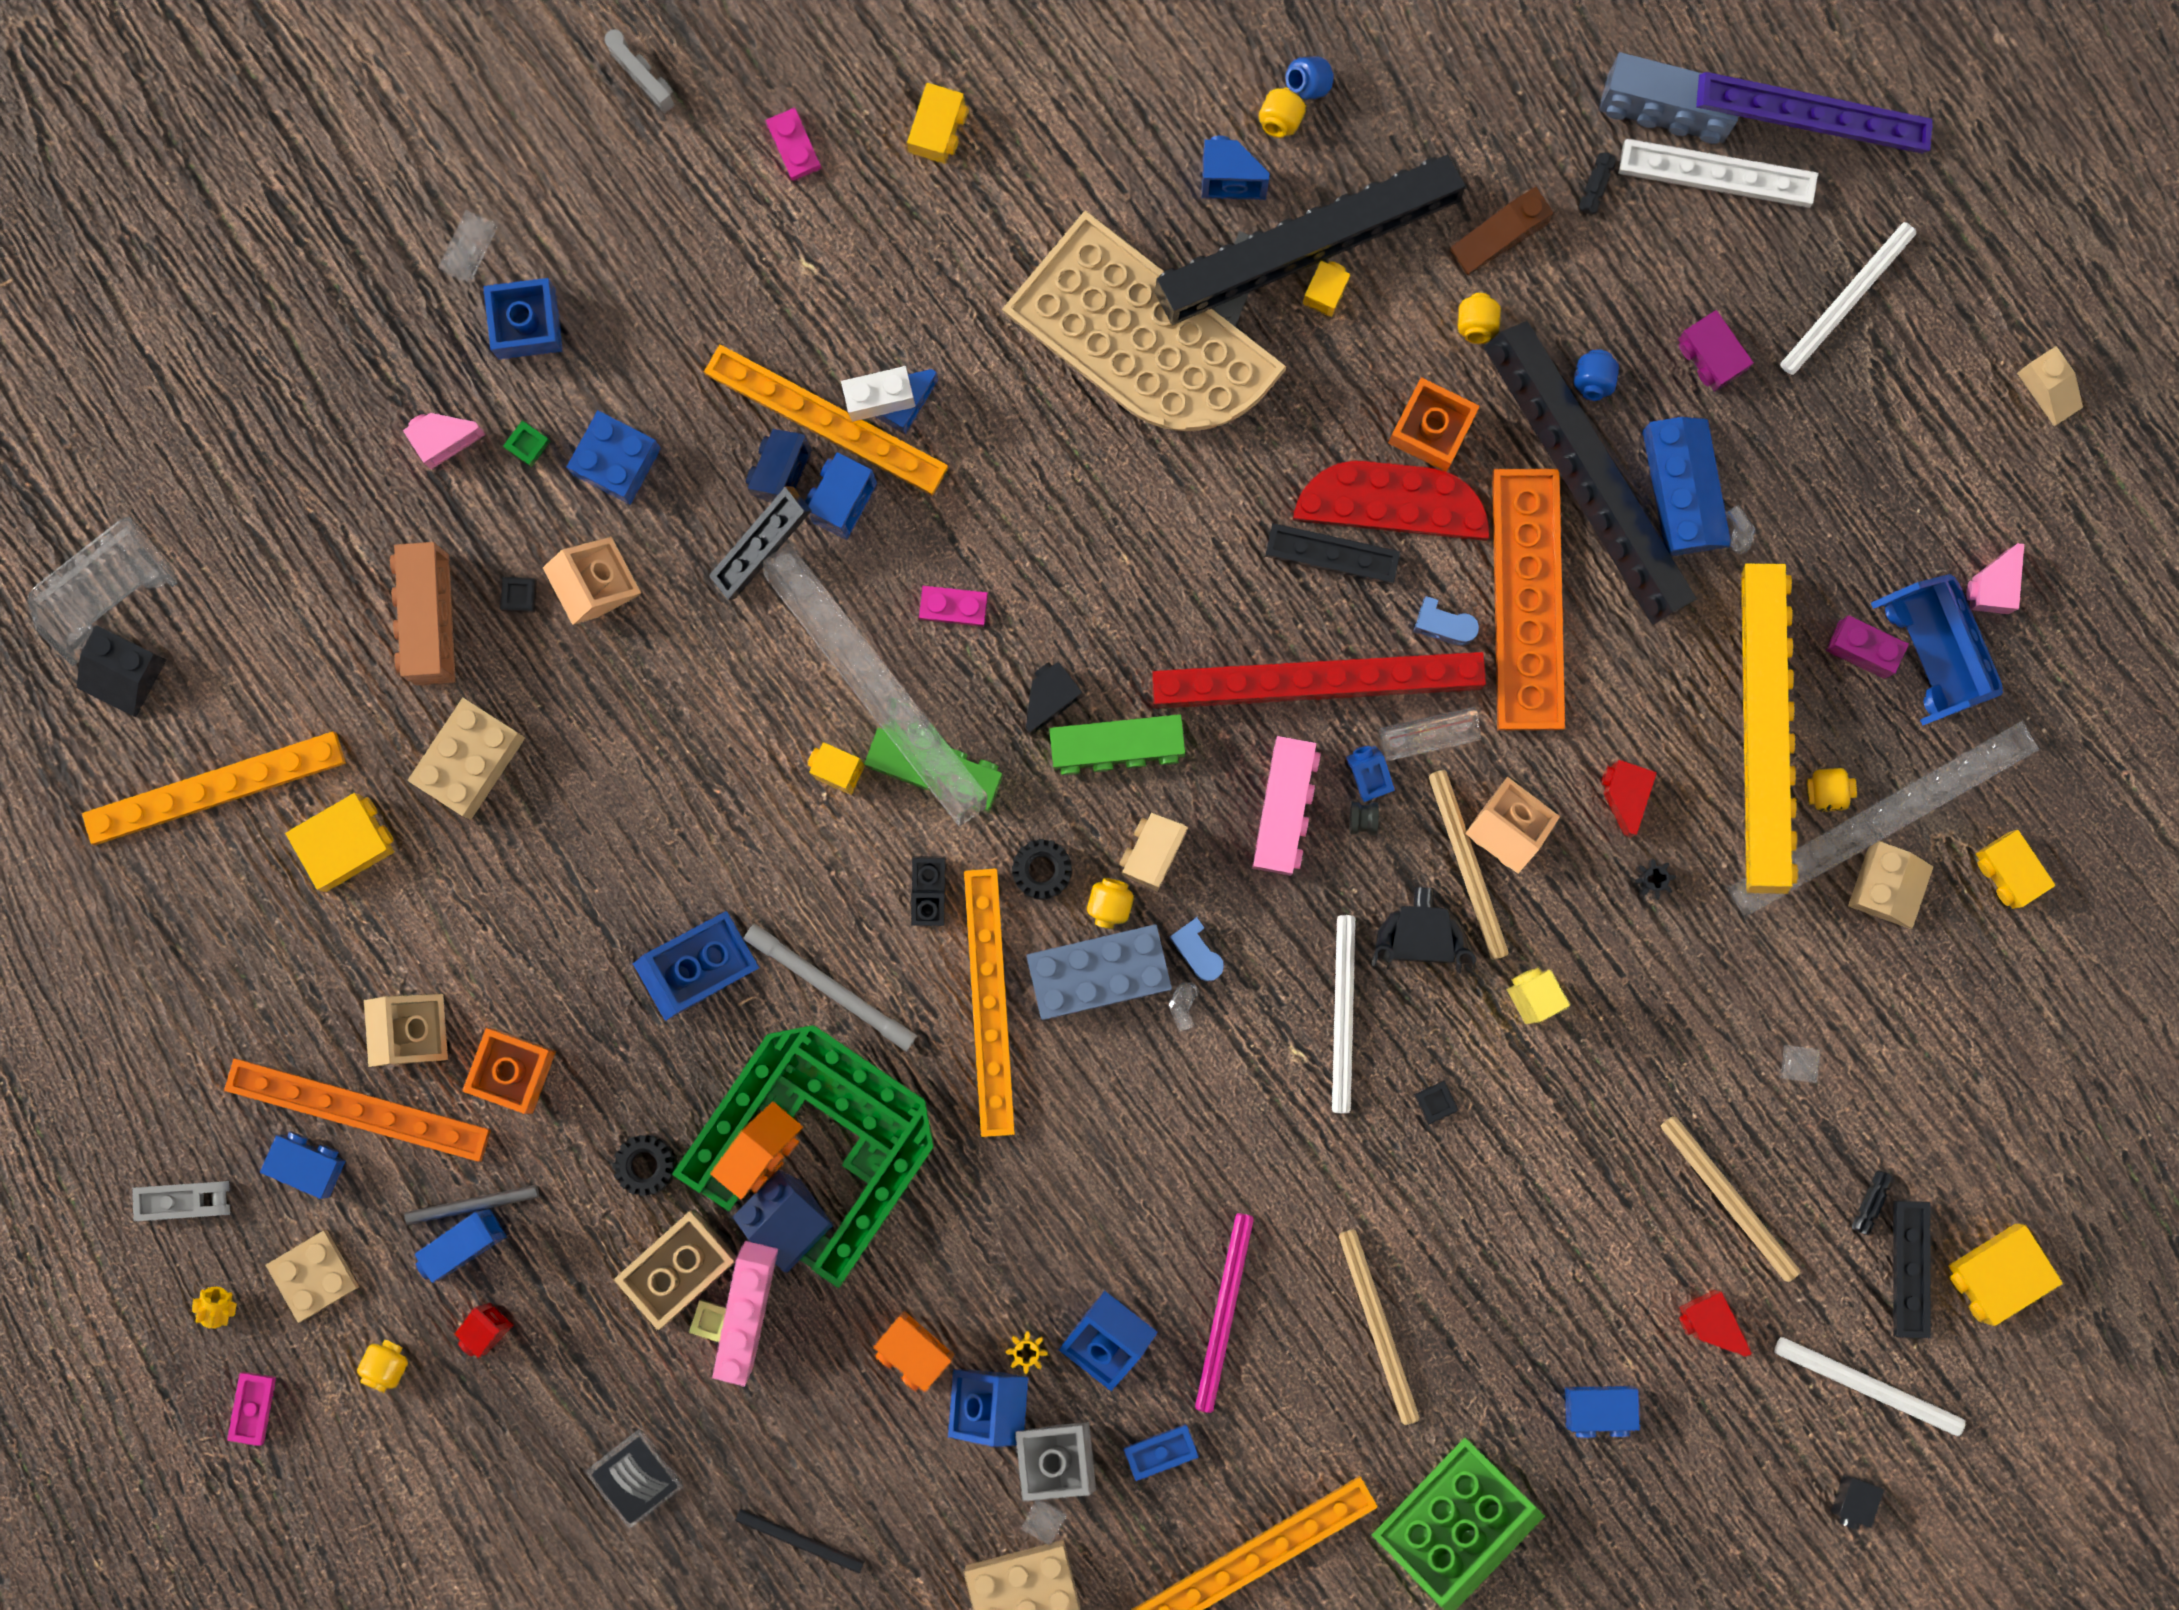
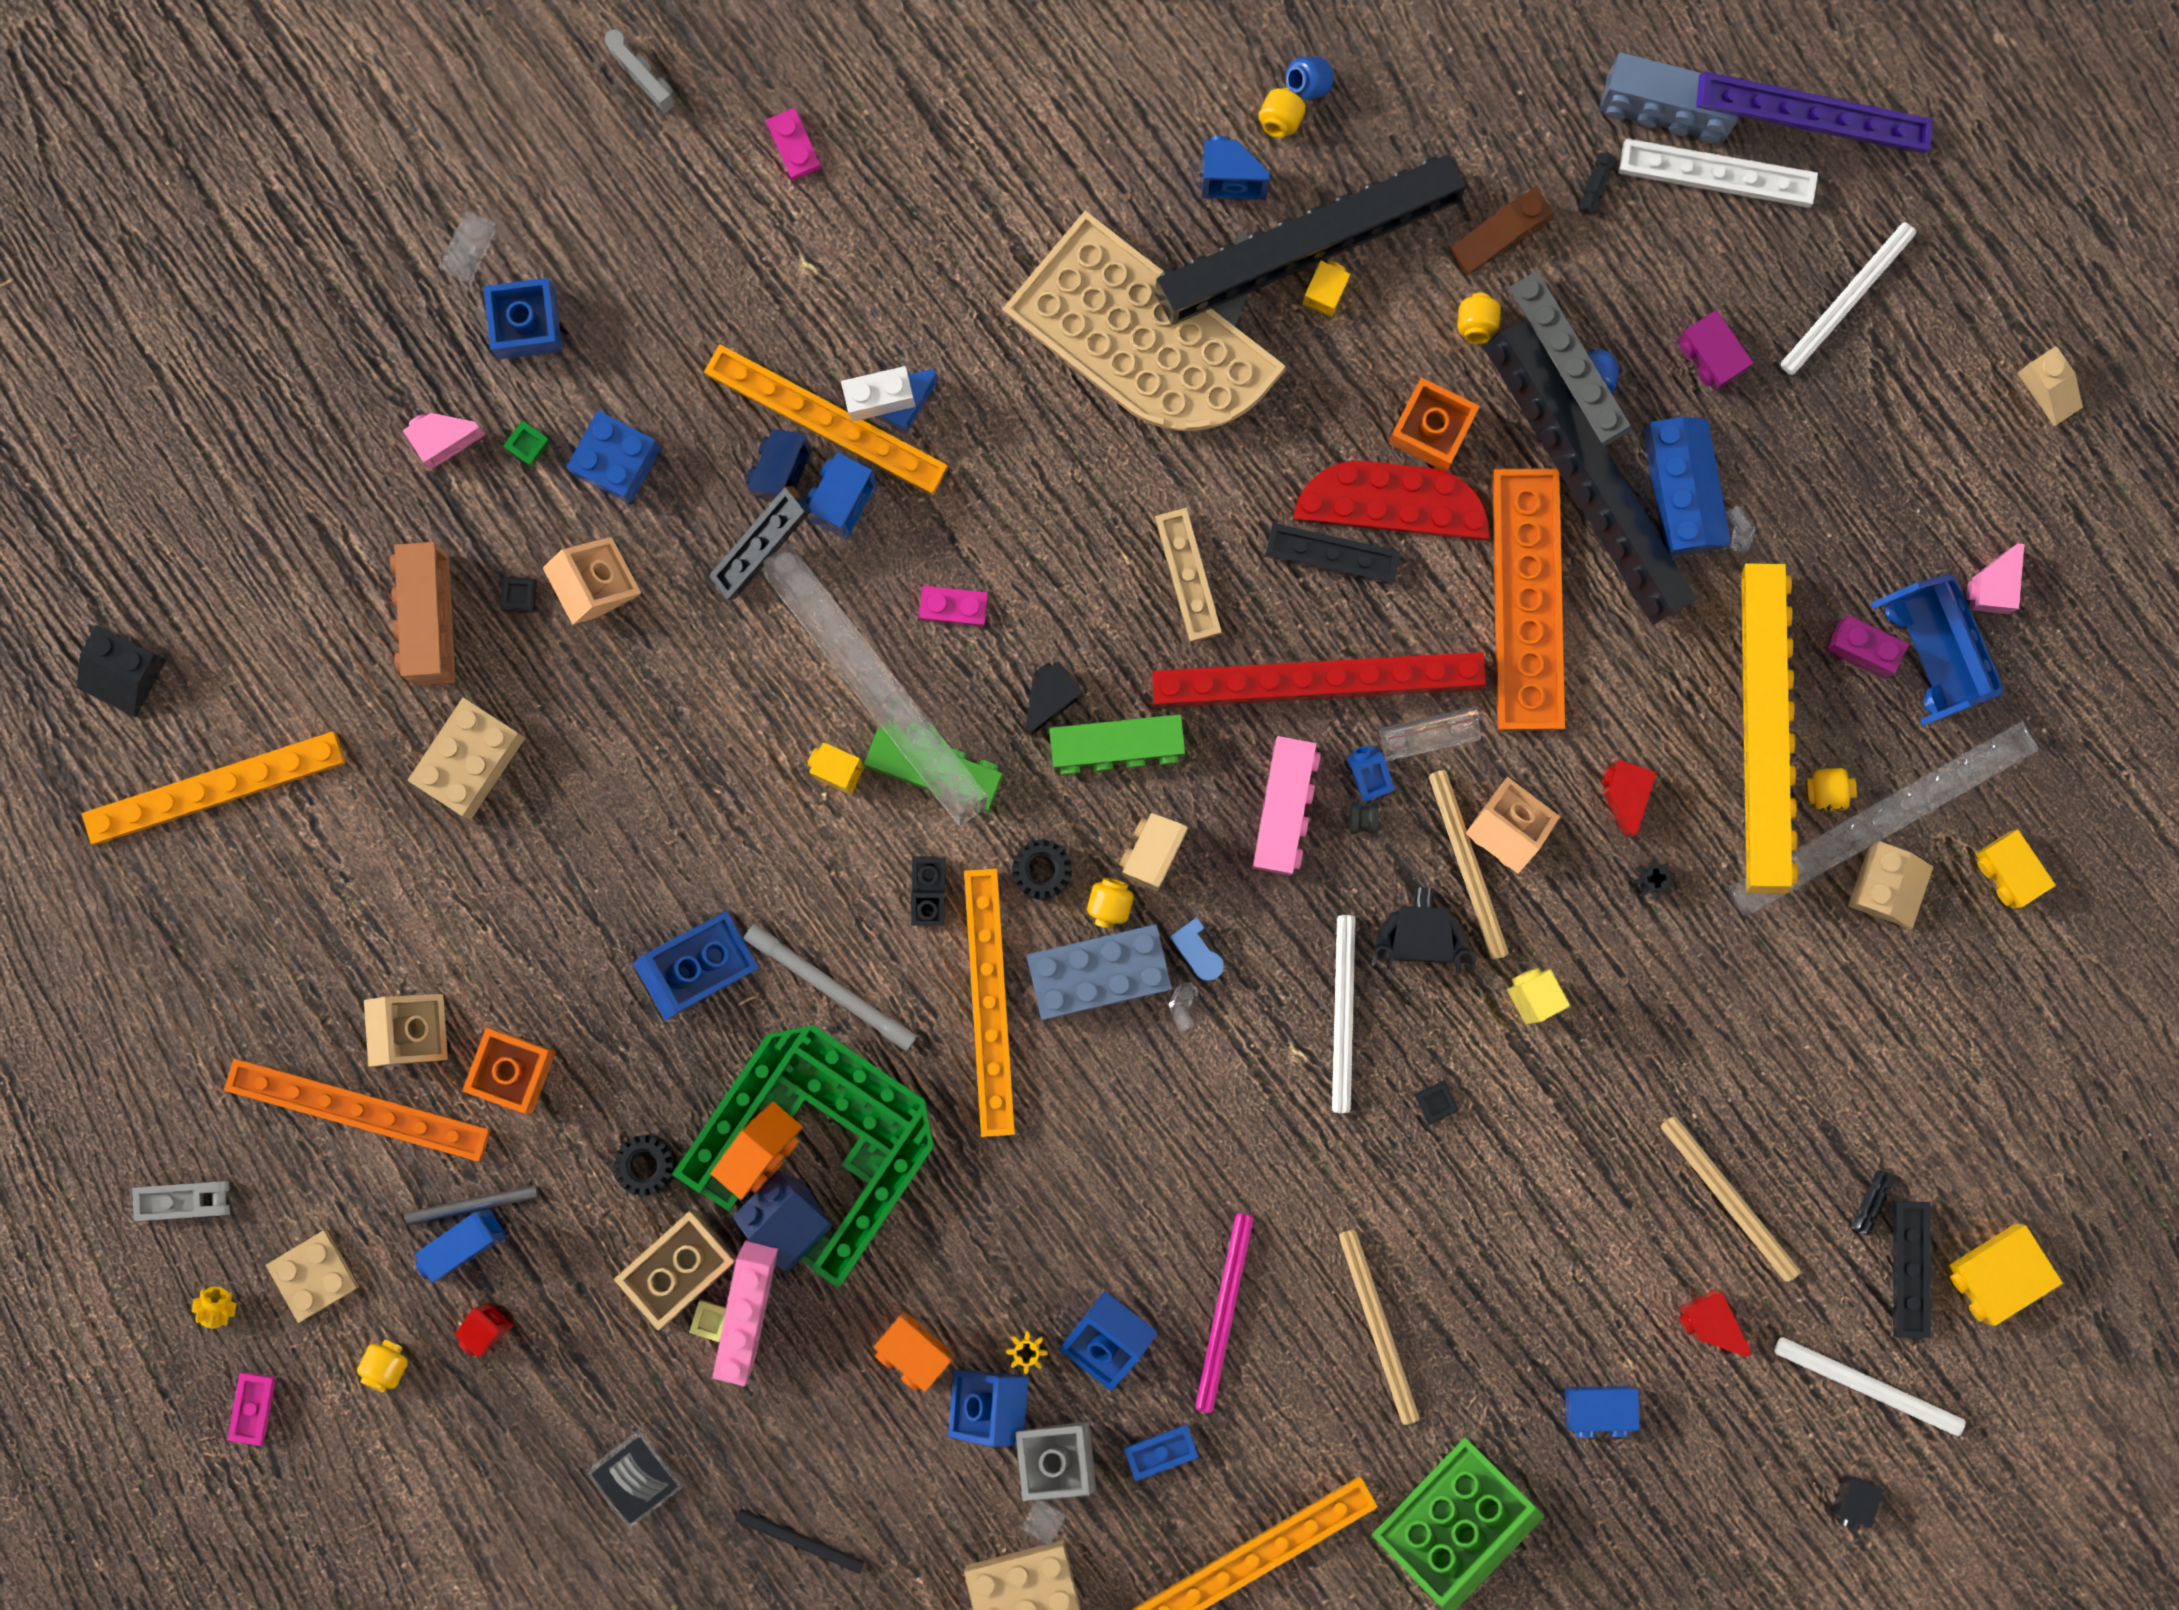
clear windscreen [27,517,178,666] -> none
blue brick [259,1131,346,1199] -> none
yellow brick [285,793,394,892] -> none
yellow brick [907,83,969,164] -> none
medium blue leg [1413,596,1479,646] -> none
clear plate [1780,1045,1820,1083] -> none
none -> tan plate [1155,508,1222,643]
none -> dark grey plate [1509,270,1633,447]

